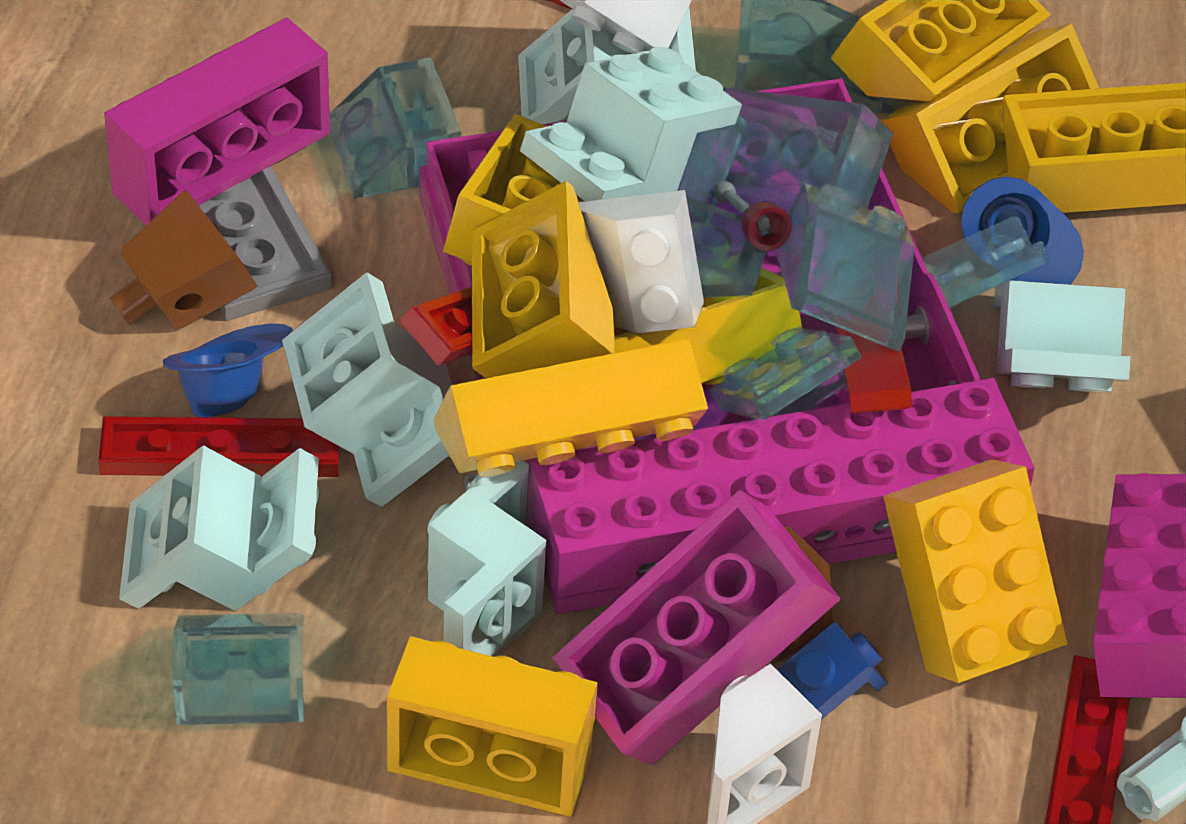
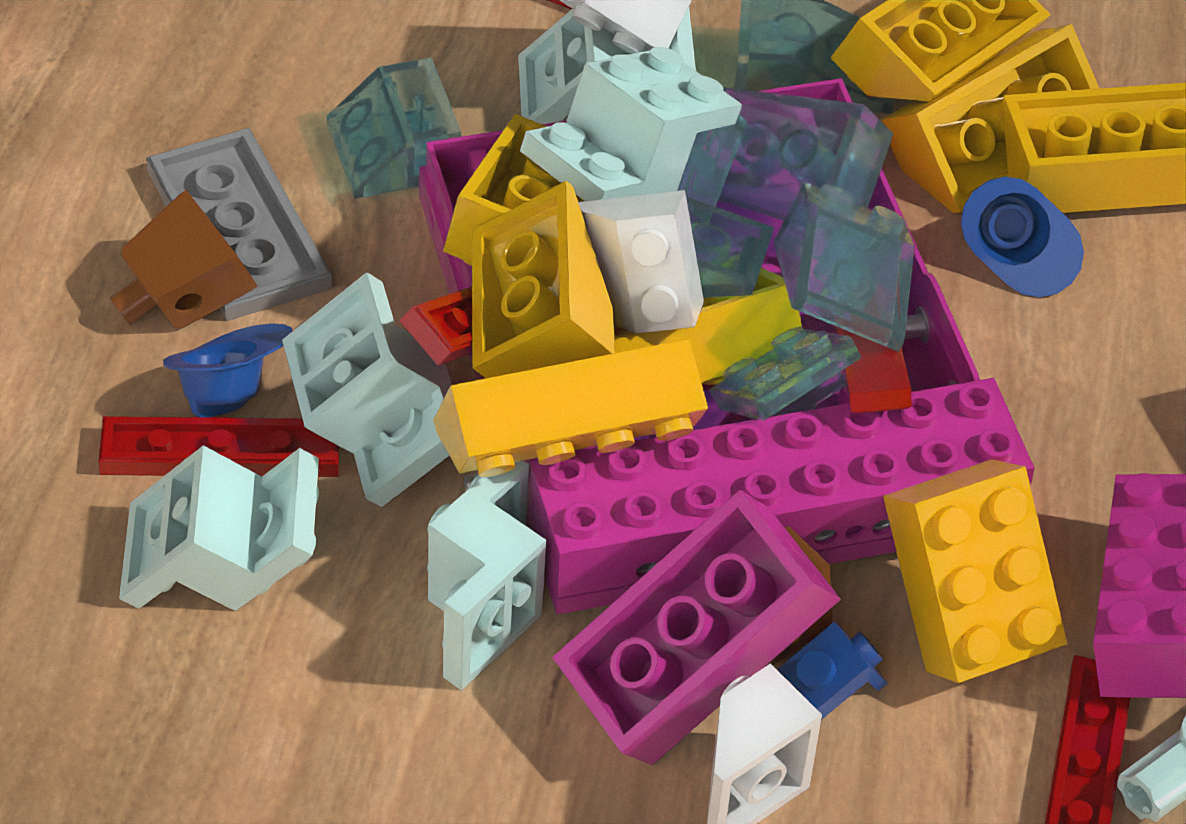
dark pink brick [104,17,330,225] -> none
clear light blue slope [172,613,304,725] -> none
yellow brick [387,636,597,817] -> none
dark red hinge [713,181,792,251] -> none
clear light blue bracket [922,216,1051,307] -> none
light aqua bracket [994,281,1131,392] -> none

